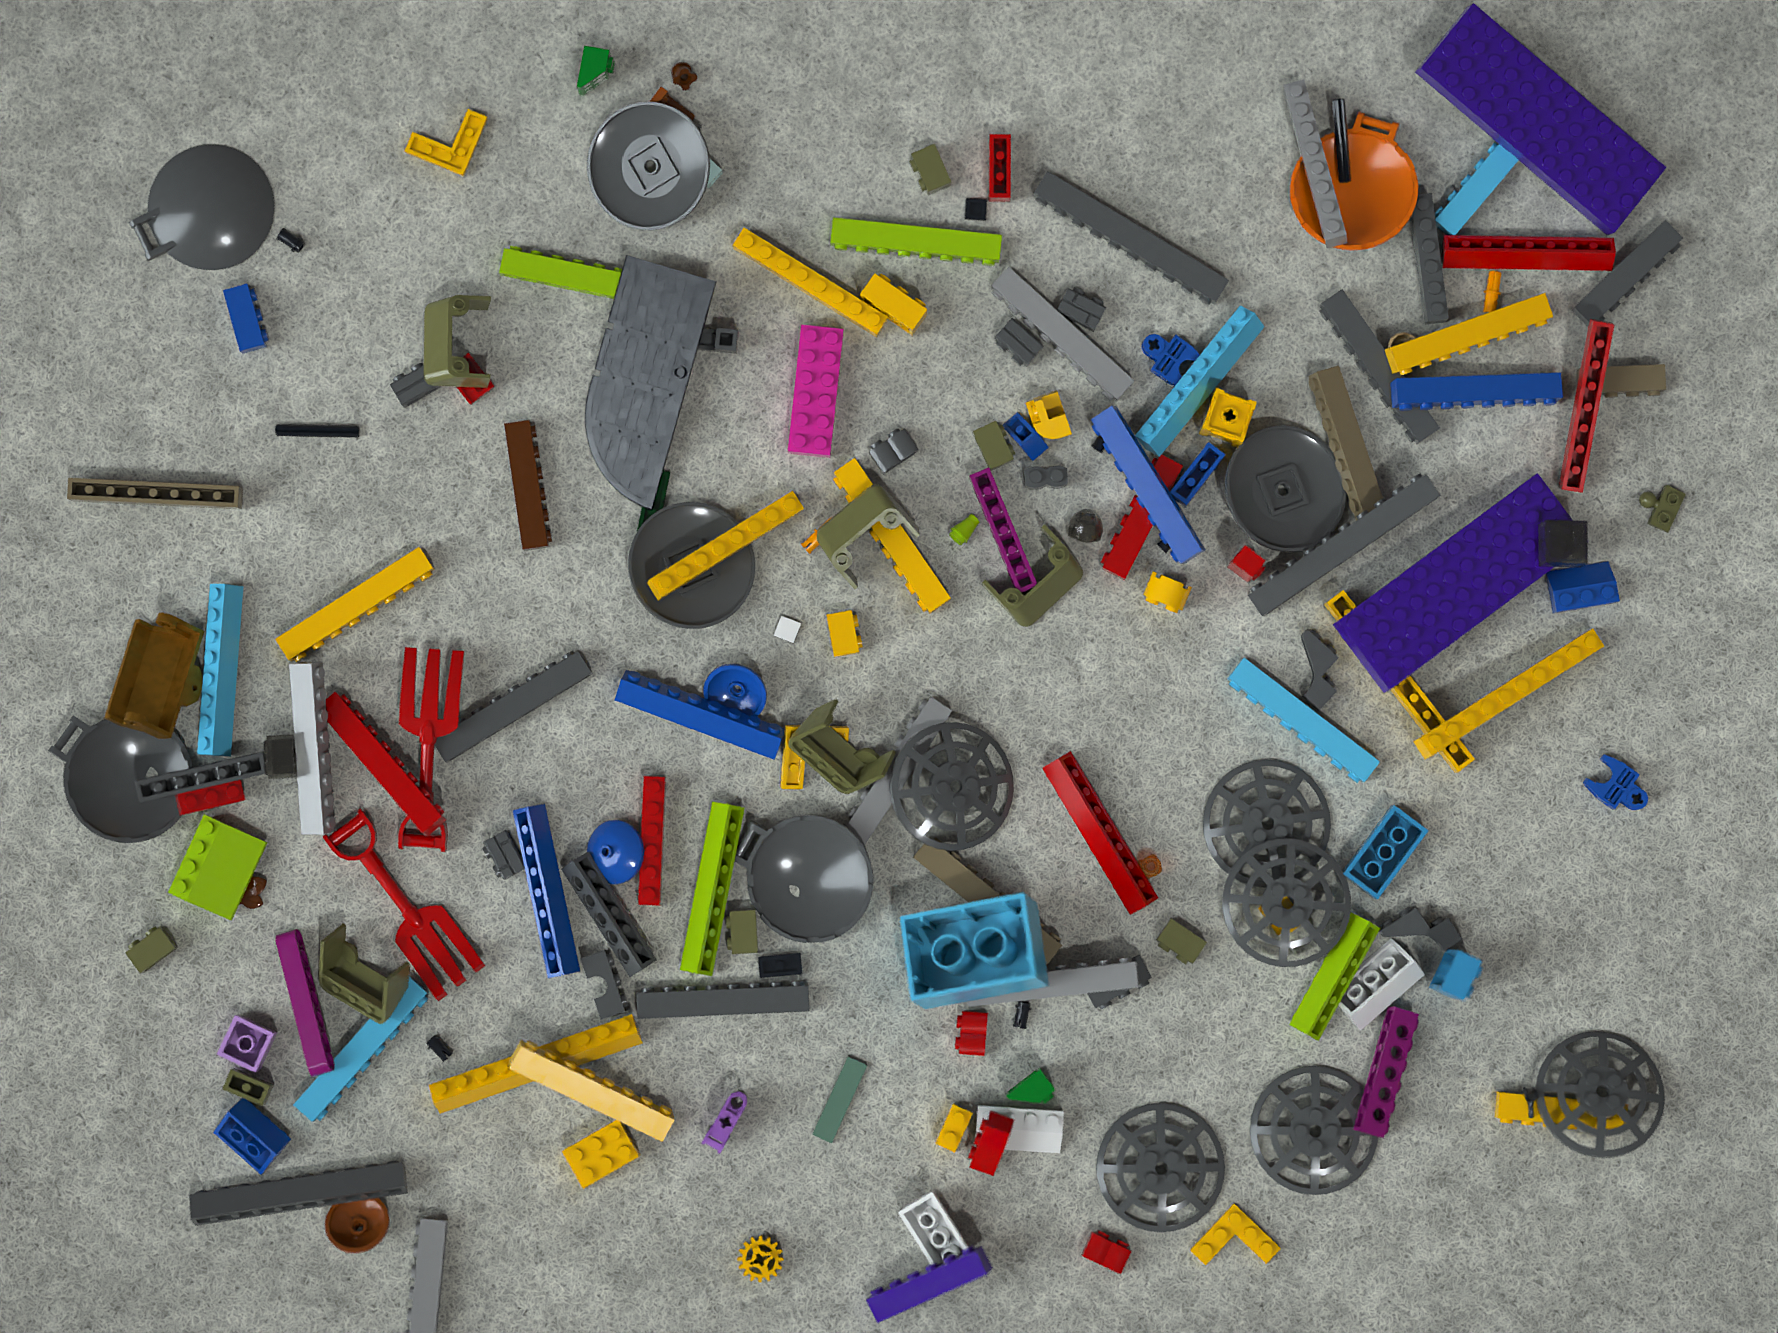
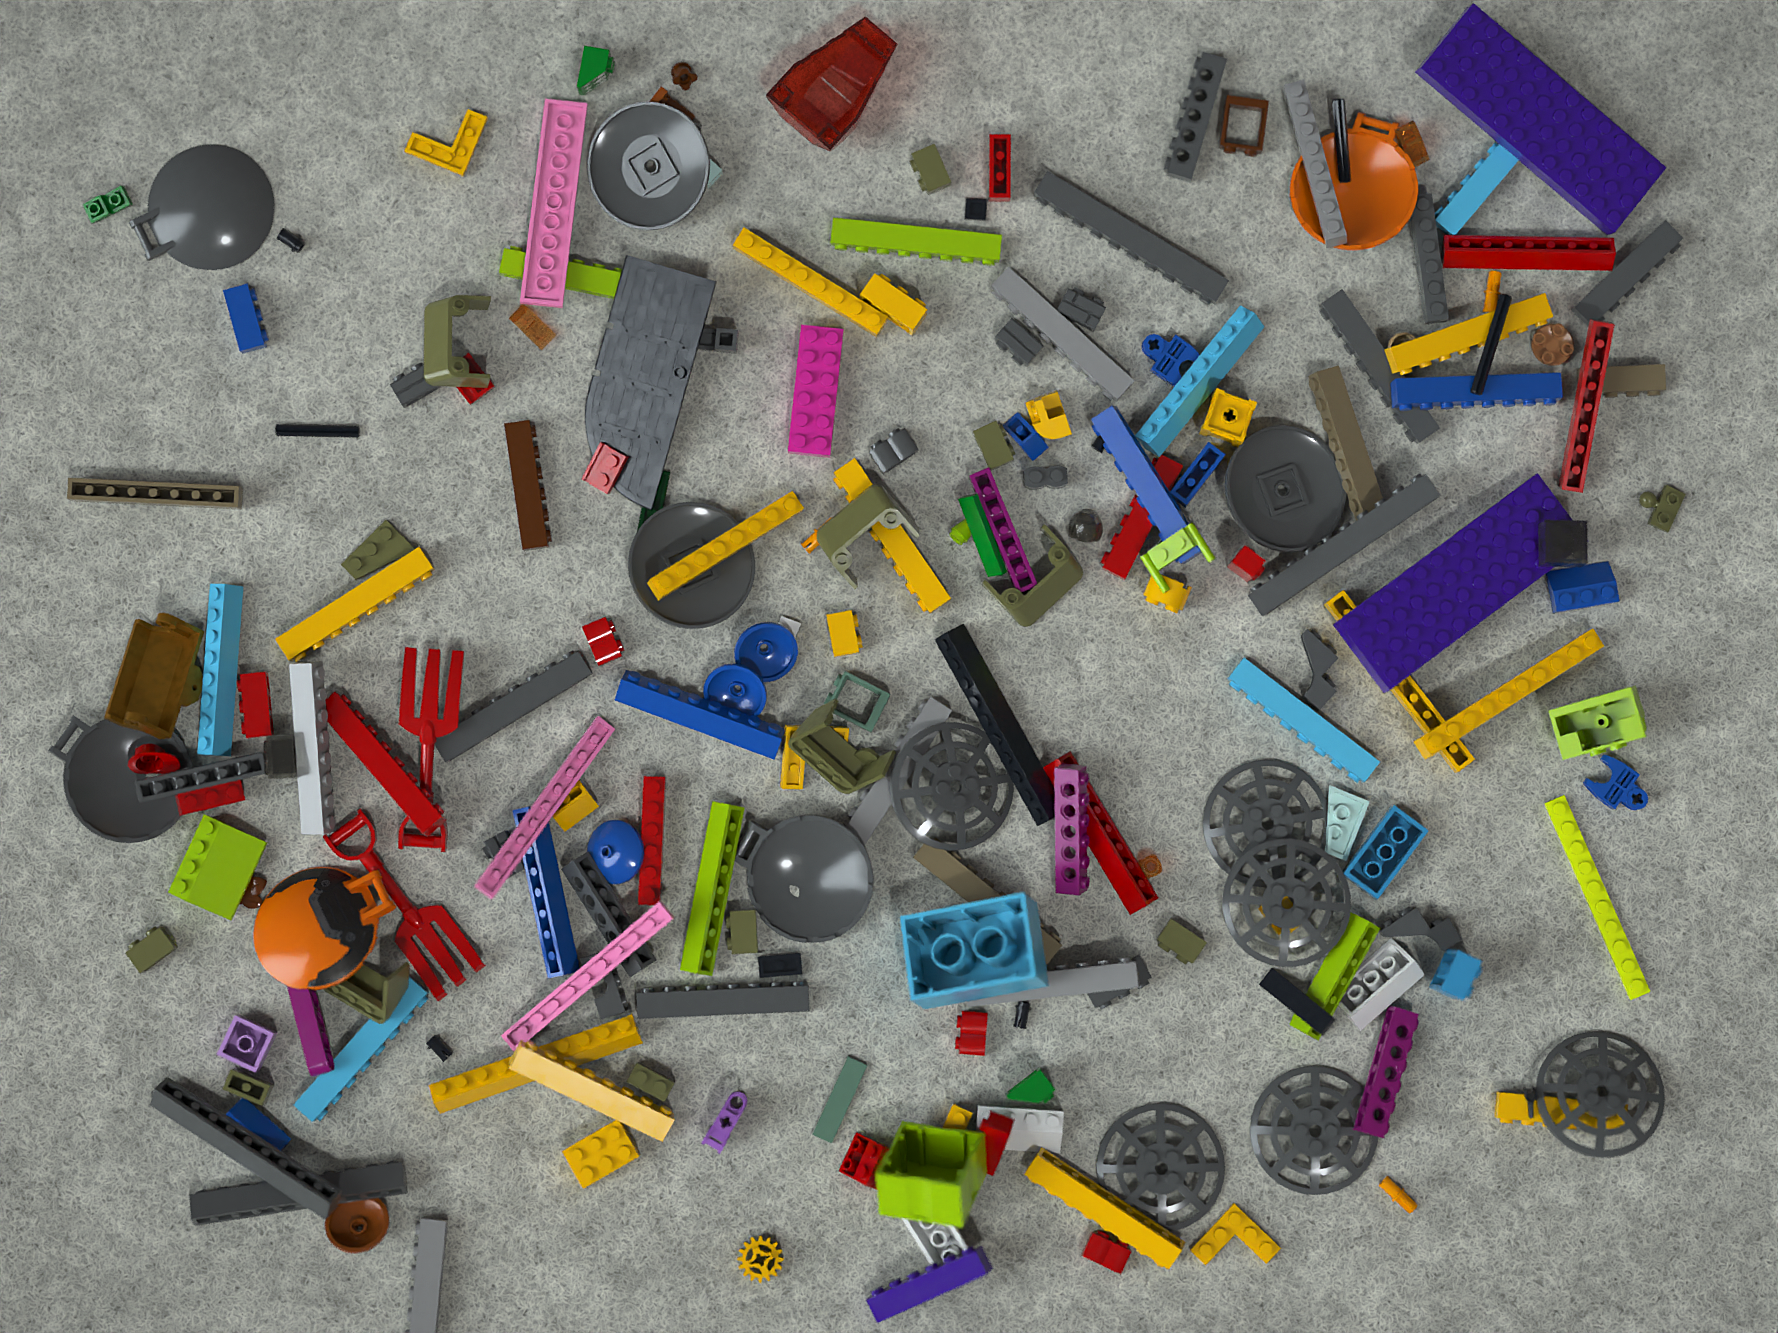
none -> green slope [82,185,133,224]
none -> red piece [128,743,180,774]
none -> dark grey brick [150,1077,342,1220]
none -> red brick [237,672,274,739]
none -> orange dish [253,867,396,990]
none -> olive wing [341,520,415,580]
none -> bright pink plate [474,716,615,899]
none -> bright pink plate [501,901,675,1051]
none -> clear orange slope [509,304,556,350]
none -> bright pink plate [520,99,588,308]
none -> yellow brick [552,780,599,832]
none -> plate [581,442,628,494]
none -> red brick [582,617,625,666]
none -> olive brick [627,1062,675,1102]
none -> blue dish [734,622,798,682]
none -> clear red windscreen [766,16,898,152]
none -> sand green window [824,671,891,733]
none -> red slope [839,1132,890,1190]
none -> lime tile [876,1121,987,1228]
none -> black brick [934,624,1055,827]
none -> green tile [958,494,1007,577]
none -> yellow brick [1024,1147,1186,1270]
none -> magenta brick [1054,764,1090,896]
none -> lime plate [1140,522,1216,594]
none -> dark grey brick [1164,52,1227,183]
none -> reddish brown window [1219,95,1269,157]
none -> black tile [1259,968,1336,1036]
none -> light aqua wing [1325,785,1370,861]
none -> light orange axle [1378,1176,1417,1214]
none -> clear orange slope [1395,121,1429,167]
none -> black axle [1471,294,1512,396]
none -> medium nougat dish [1531,324,1574,366]
none -> neon yellow plate [1544,795,1650,1000]
none -> lime brick [1548,685,1647,760]

